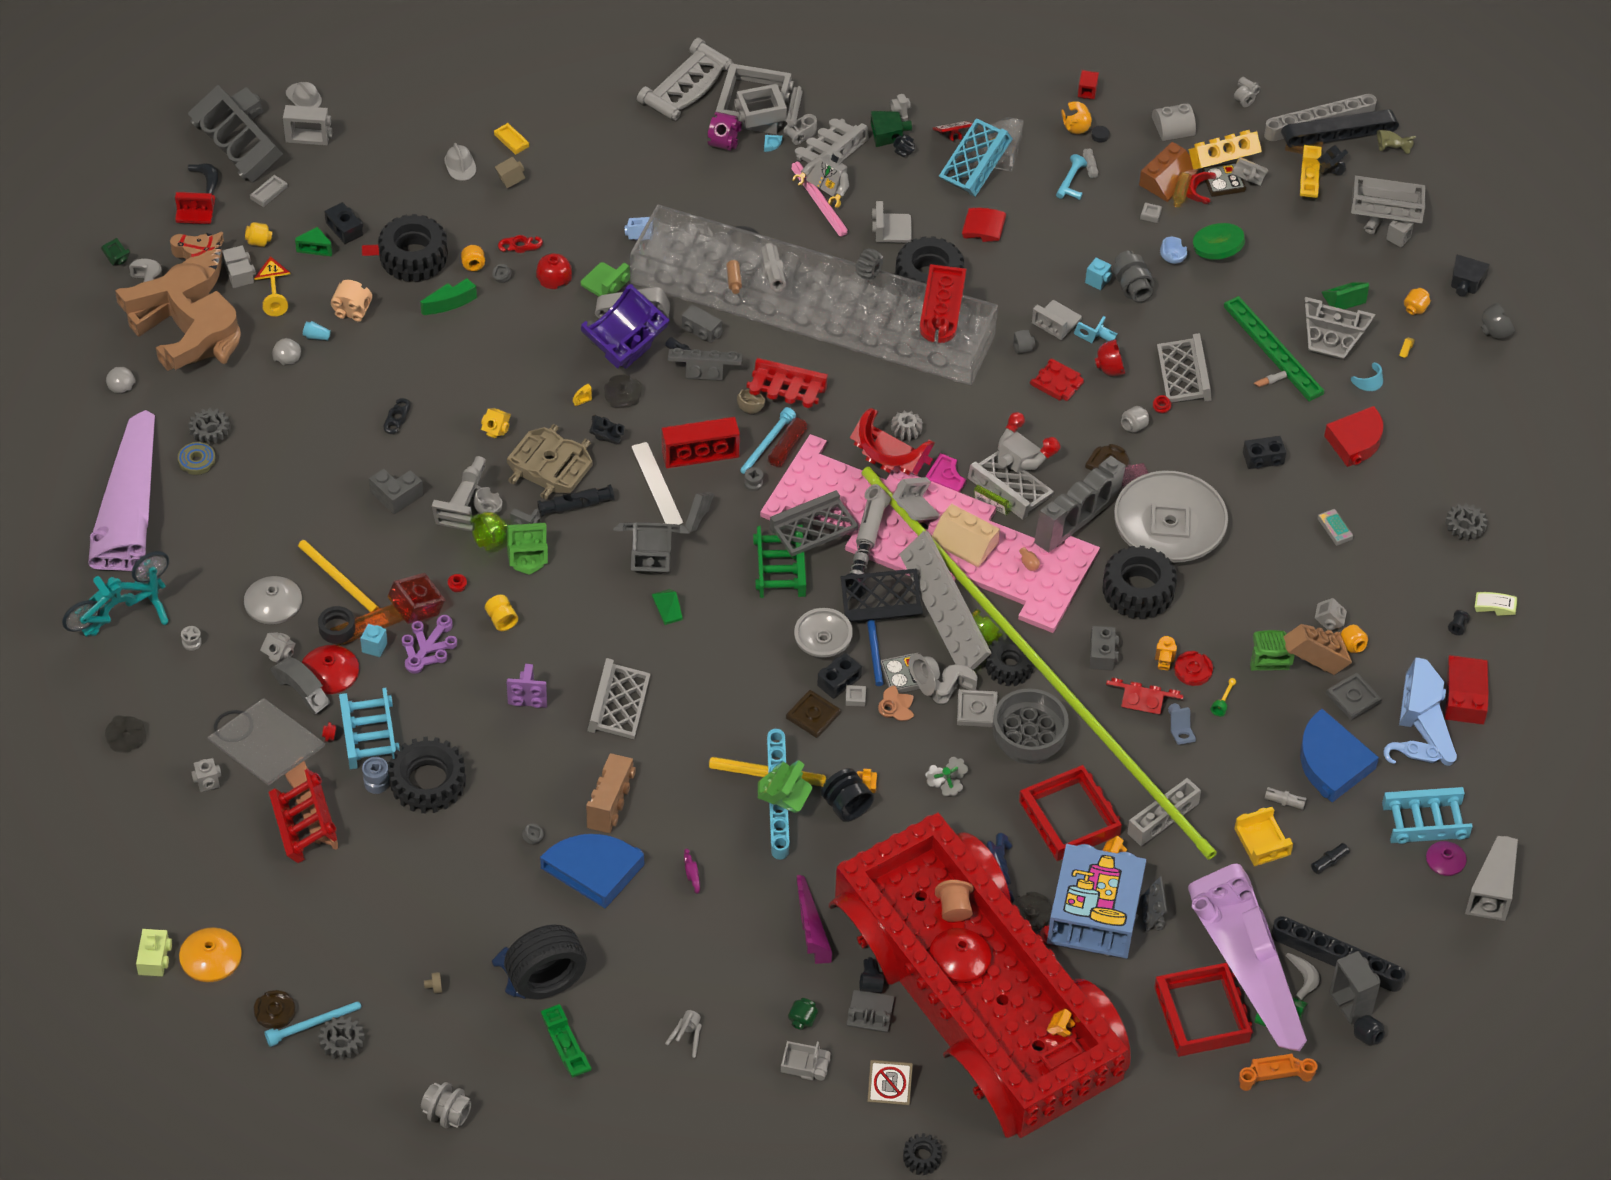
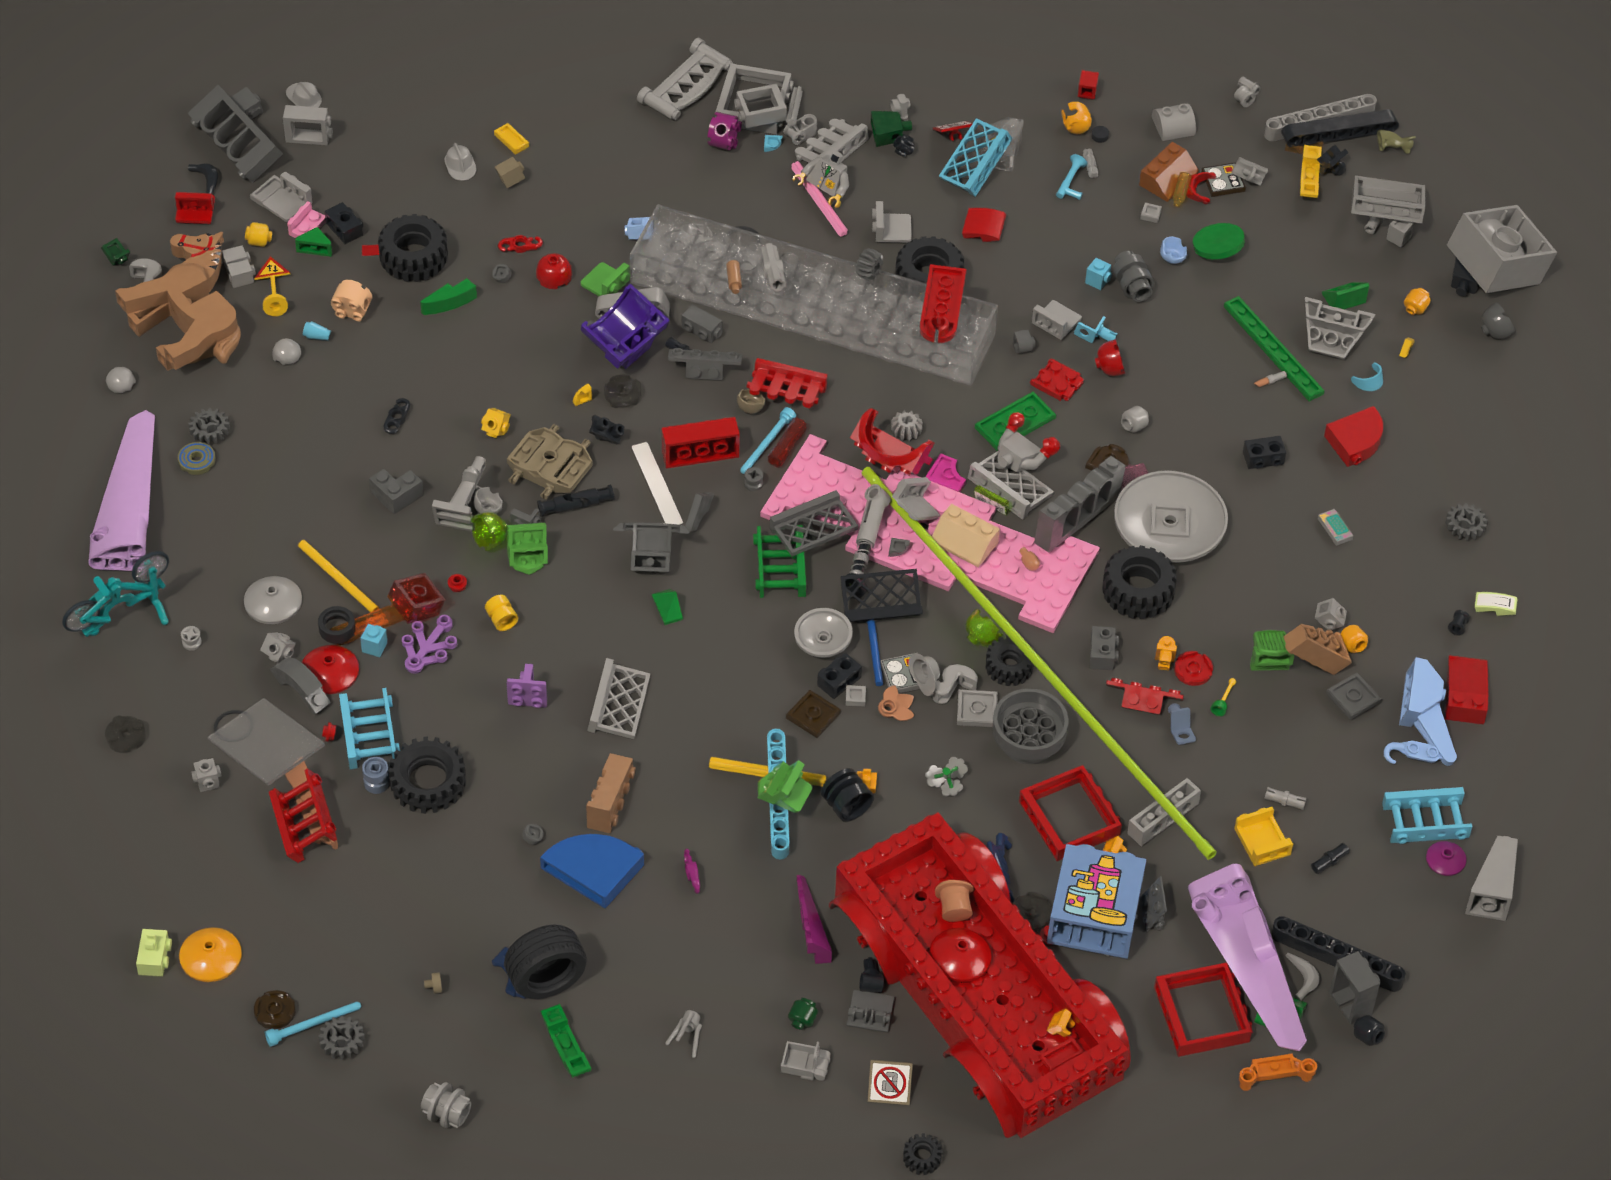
light orange head [461,245,485,272] -> none
light grey plate [899,531,991,670] -> none
red plate [1153,395,1171,413] -> none
light grey fence [1157,333,1212,403] -> none
yellow brick [1188,130,1262,170] -> none
blue brick [1300,709,1379,802] -> none
none -> light grey bracket [263,172,312,222]
none -> bright pink bracket [287,201,326,238]
none -> dark grey tile [888,538,910,557]
none -> green tile [975,391,1056,451]
none -> light grey piece [1447,205,1557,293]

